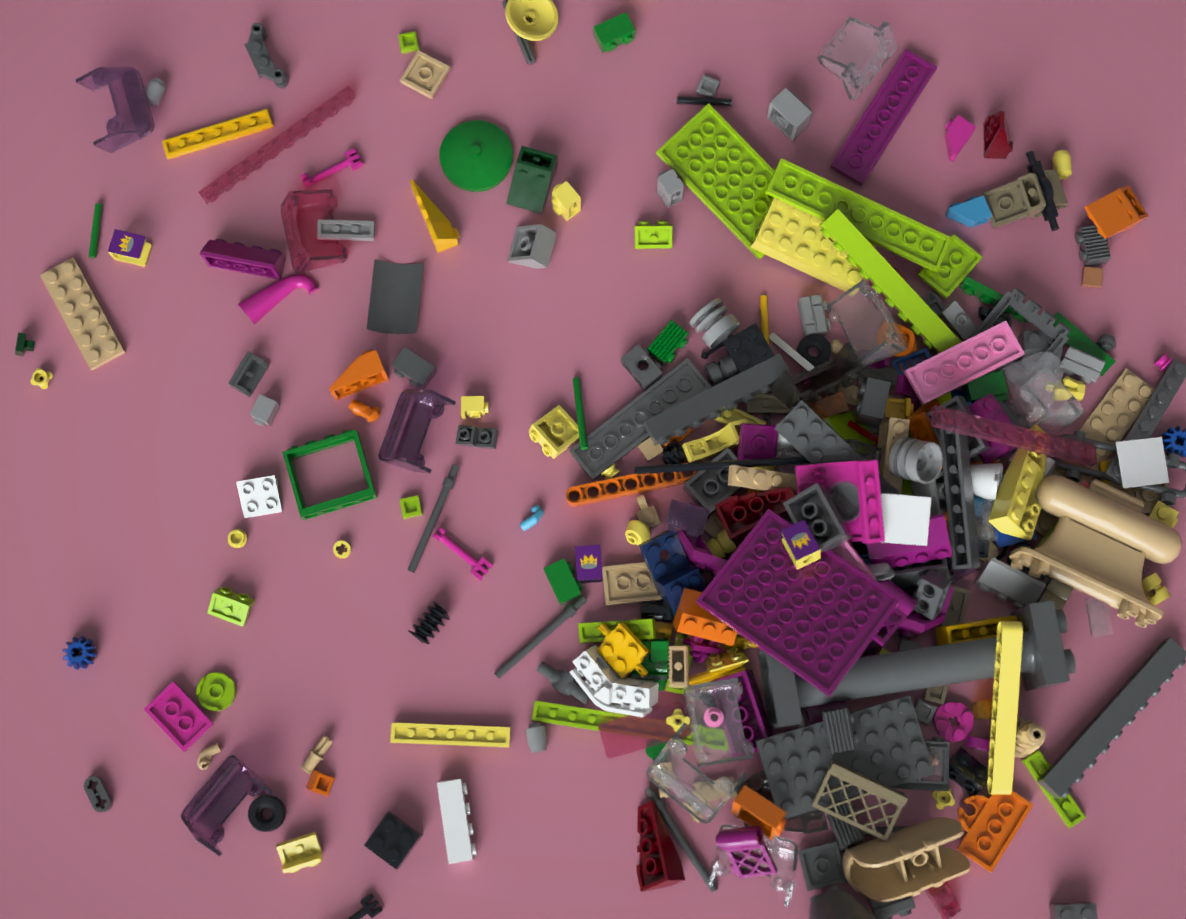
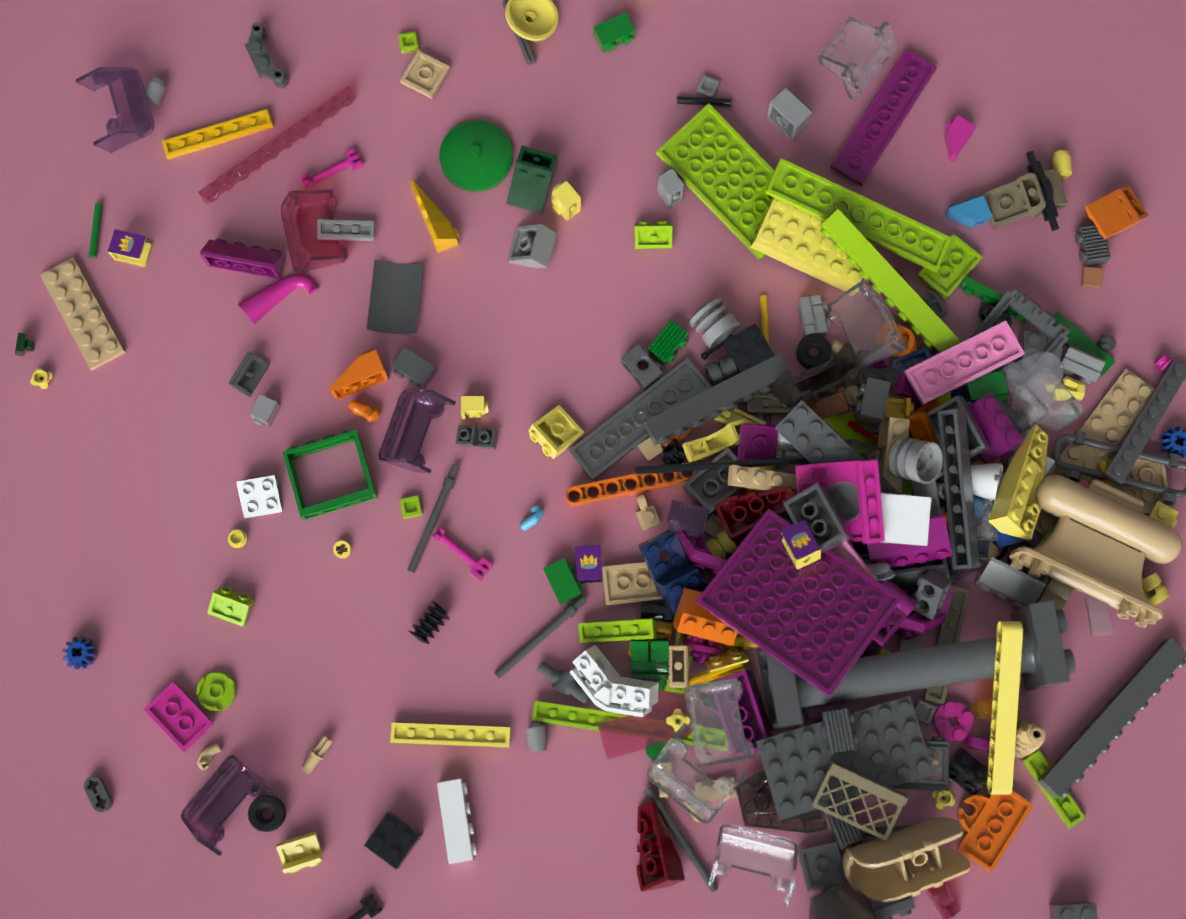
orange slope [306,770,335,796] -> none
green bar [572,377,588,450] -> none
yellow plate [597,622,649,679] -> none
light yellow bush [601,463,620,480] -> none
light yellow cone [625,520,651,545] -> none
bright pink plate [704,707,724,727] -> none
magenta piece [716,825,778,878] -> none
orange window [731,785,787,841] -> none
white sticker [769,333,814,371] -> none
clear pink plate [931,405,1097,466] -> none
yellow brick [935,615,1017,646] -> none
light grey plate [940,300,978,341] -> none
dark red wedge [983,111,1013,159] -> none
white sticker [1116,437,1169,488] -> none

